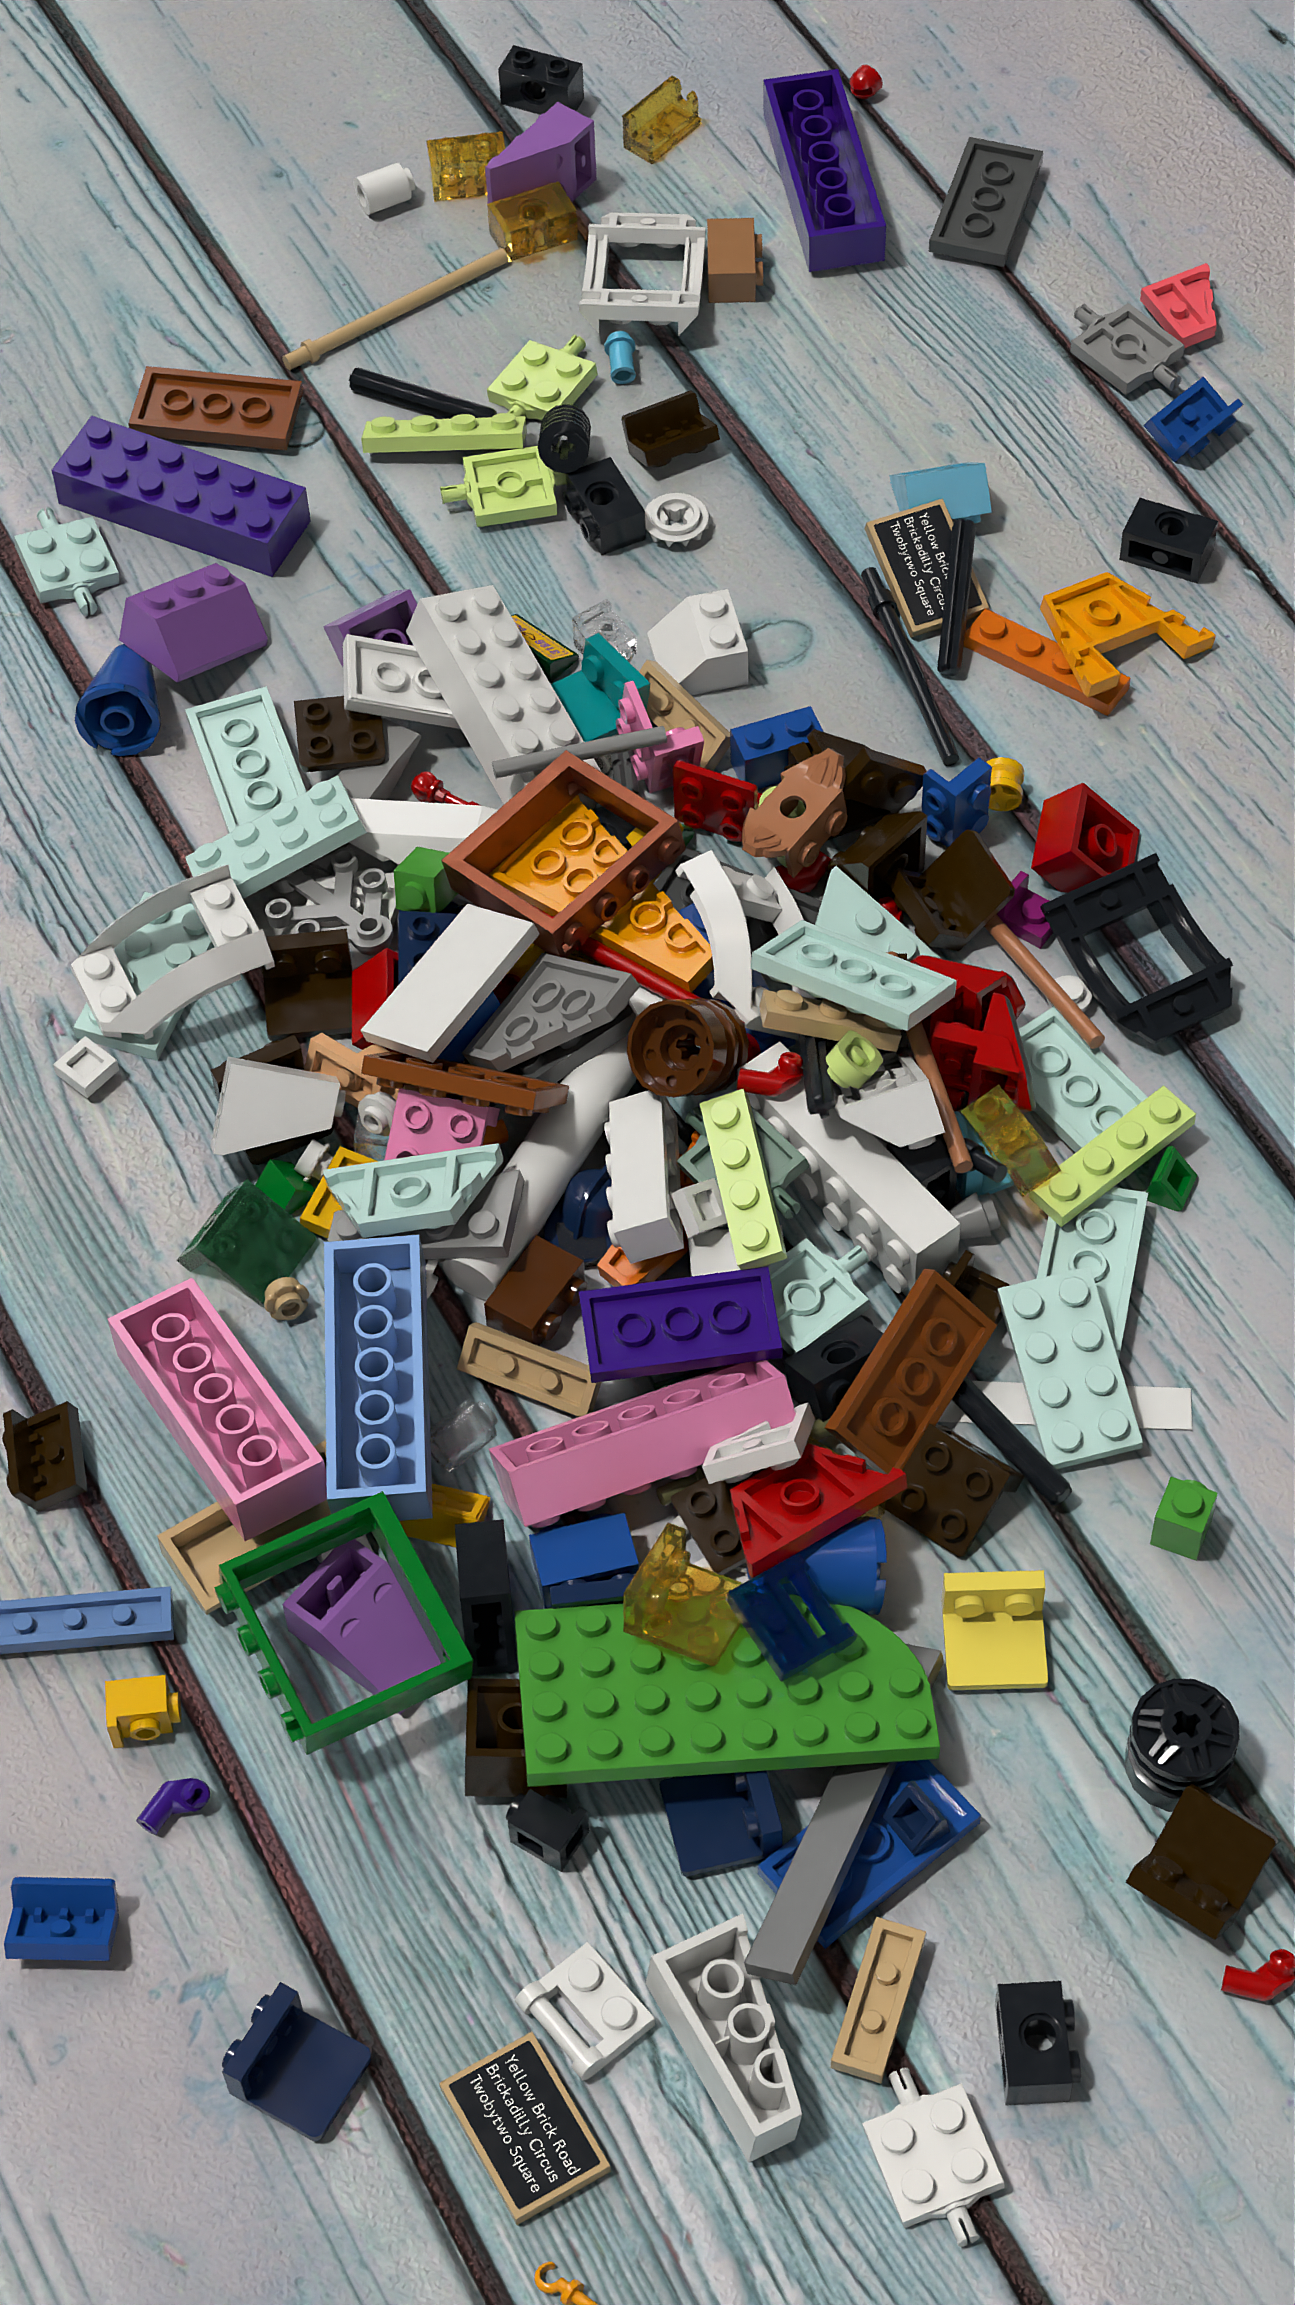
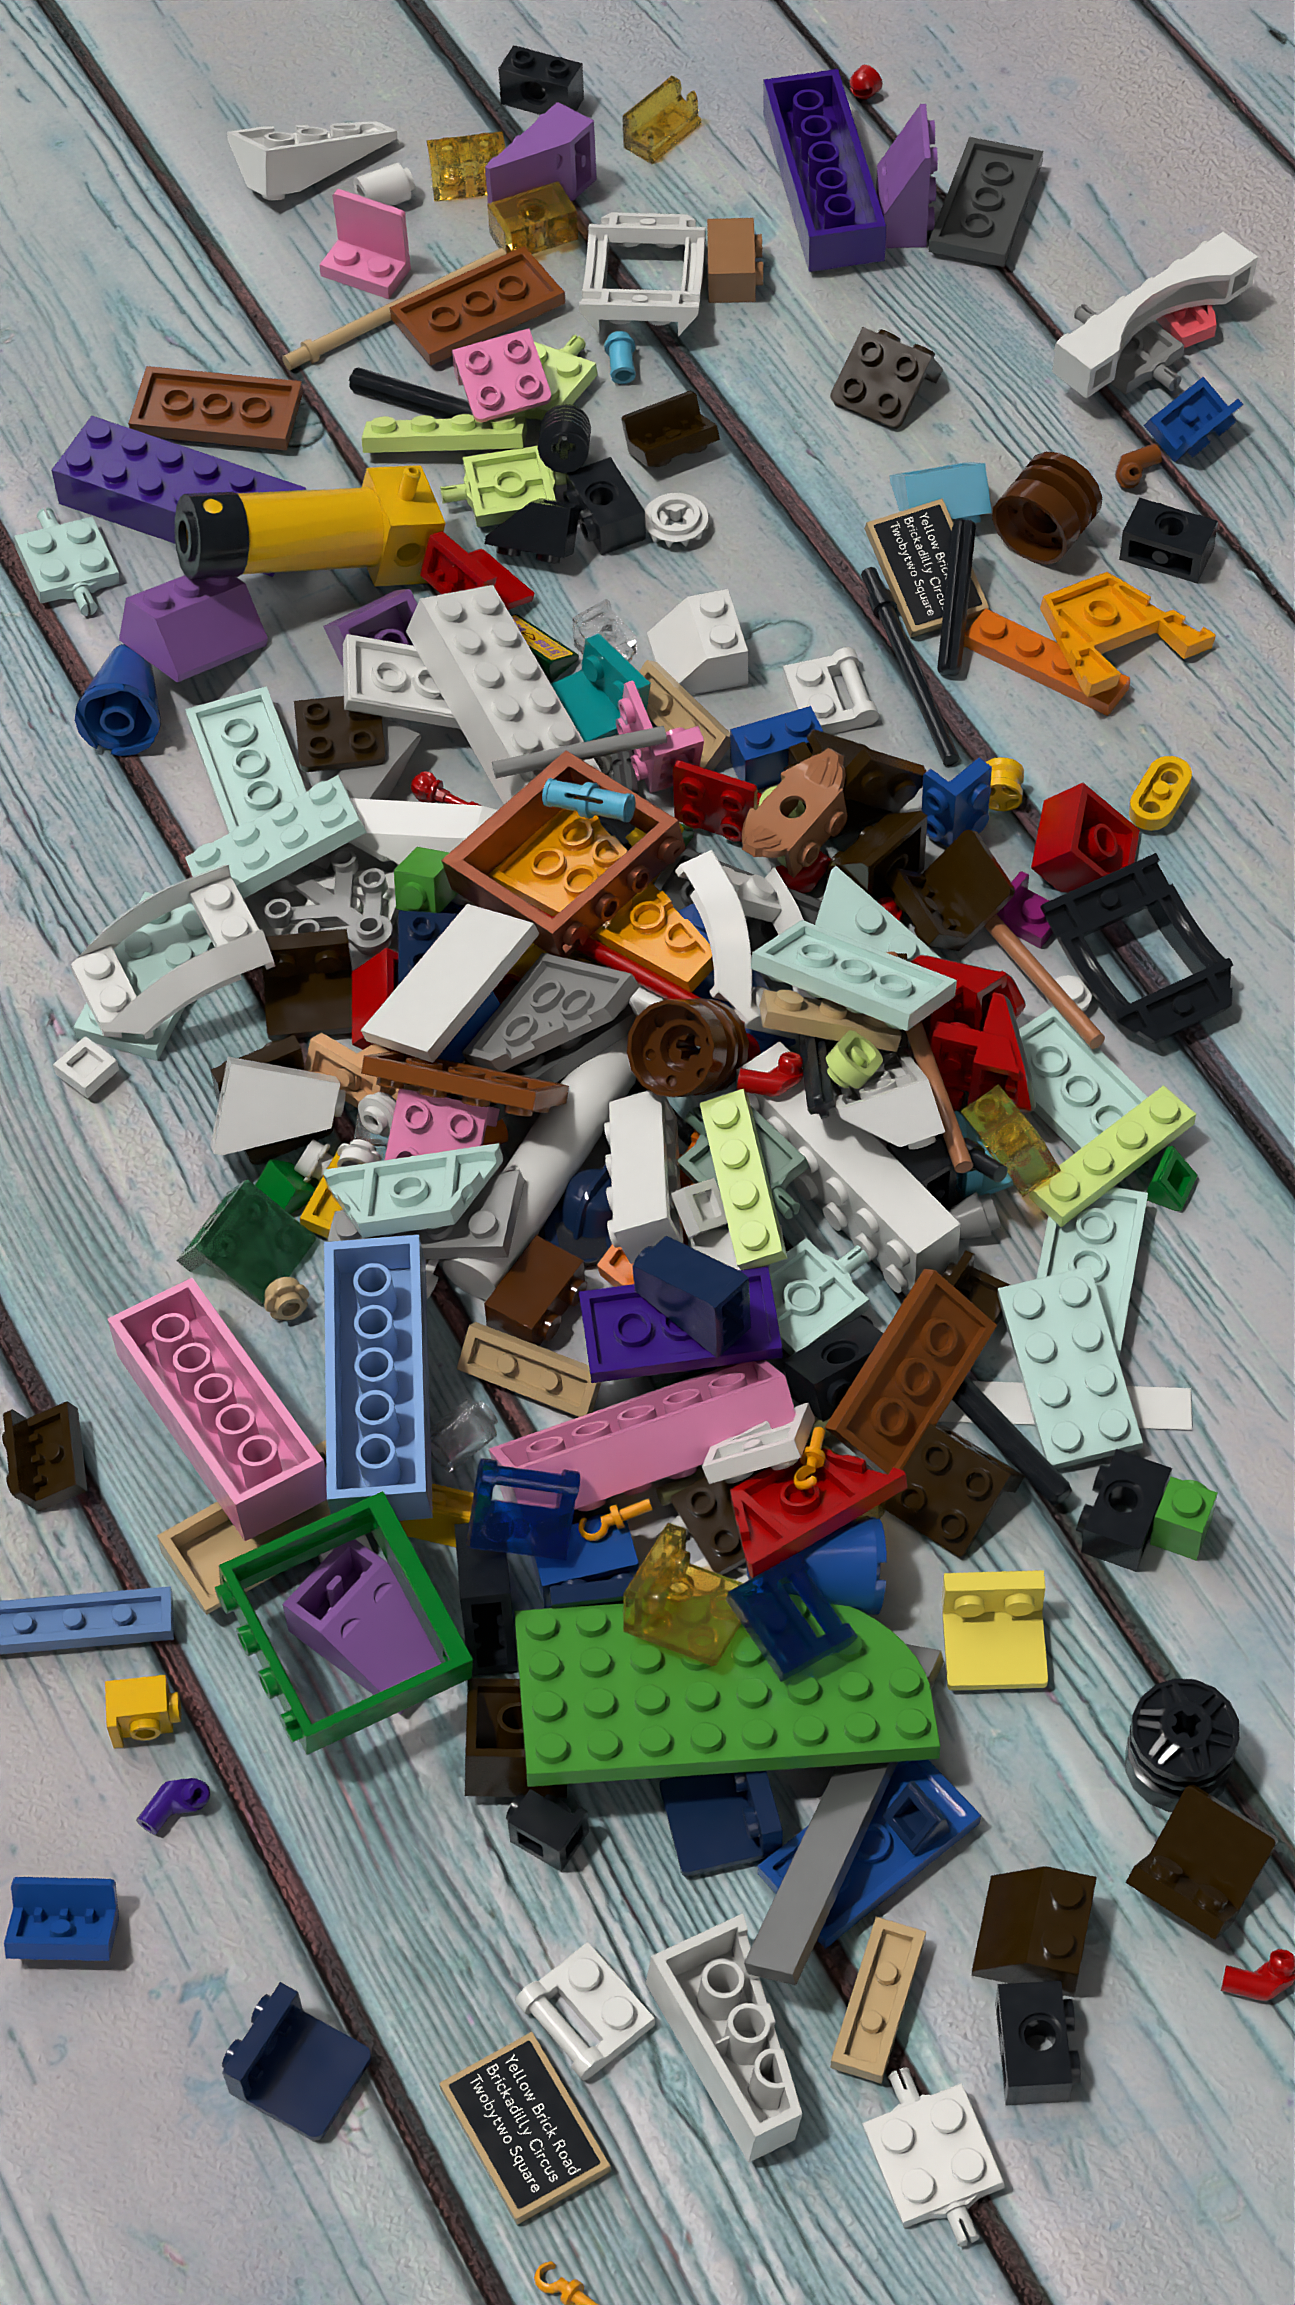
none -> yellow piece [175,465,446,587]
none -> white wedge [227,121,397,200]
none -> bright pink bracket [319,189,411,299]
none -> white plate [337,1139,382,1167]
none -> dark orange plate [390,246,565,366]
none -> red bracket [420,531,535,610]
none -> bright pink bracket [452,328,551,422]
none -> clear blue plate [466,1458,580,1560]
none -> black slope [484,498,580,563]
none -> medium azure pin [542,778,636,822]
none -> light orange hand [578,1498,653,1541]
none -> dark blue slope [632,1236,751,1358]
none -> white plate [783,647,879,734]
none -> light orange hand [794,1427,826,1490]
none -> dark brown bracket [830,327,943,429]
none -> medium lavender slope [876,104,938,248]
none -> dark brown slope [971,1866,1097,1998]
none -> reddish brown wheel [992,451,1103,565]
none -> white arch [1052,231,1258,398]
none -> black brick [1076,1449,1172,1572]
none -> dark orange arm [1115,444,1162,489]
none -> yellow plate [1129,756,1192,831]

